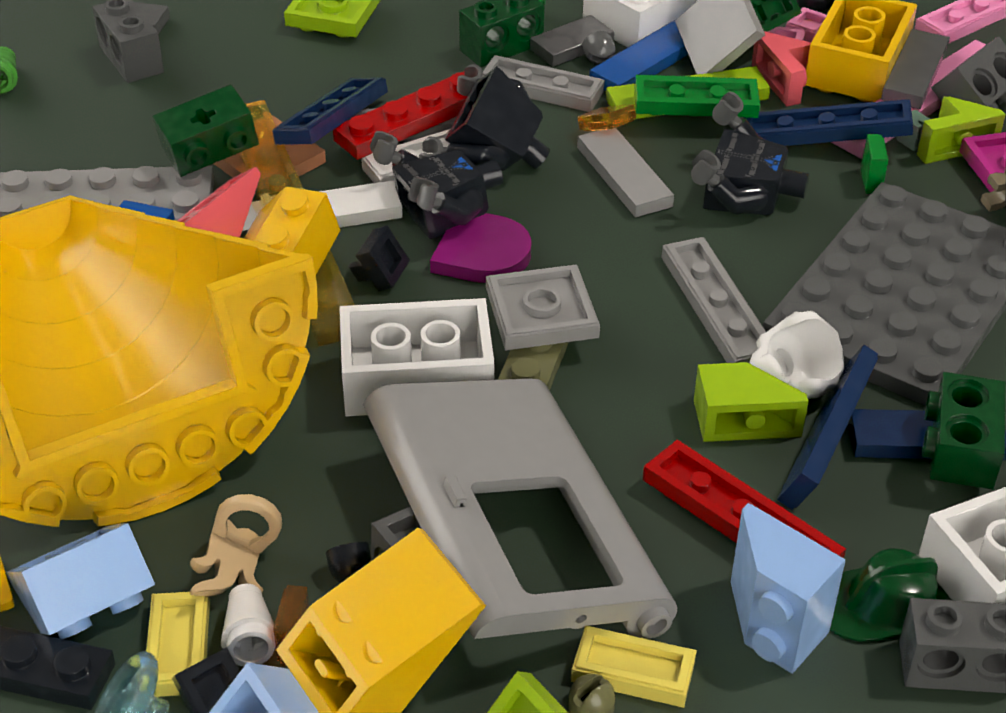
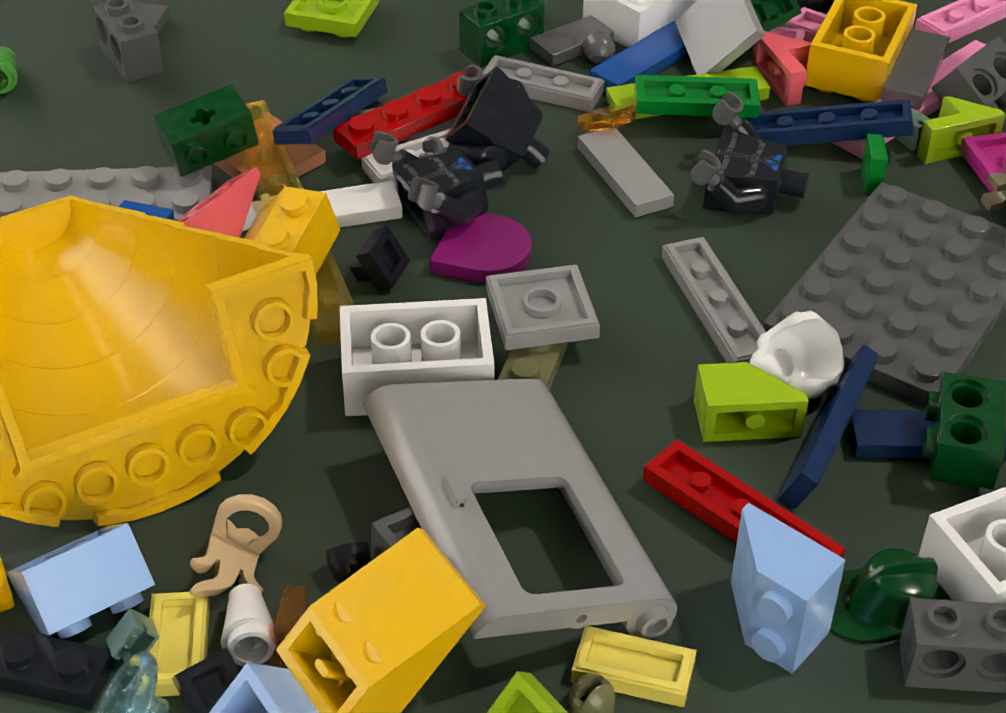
none -> sand green piece [106,608,160,668]

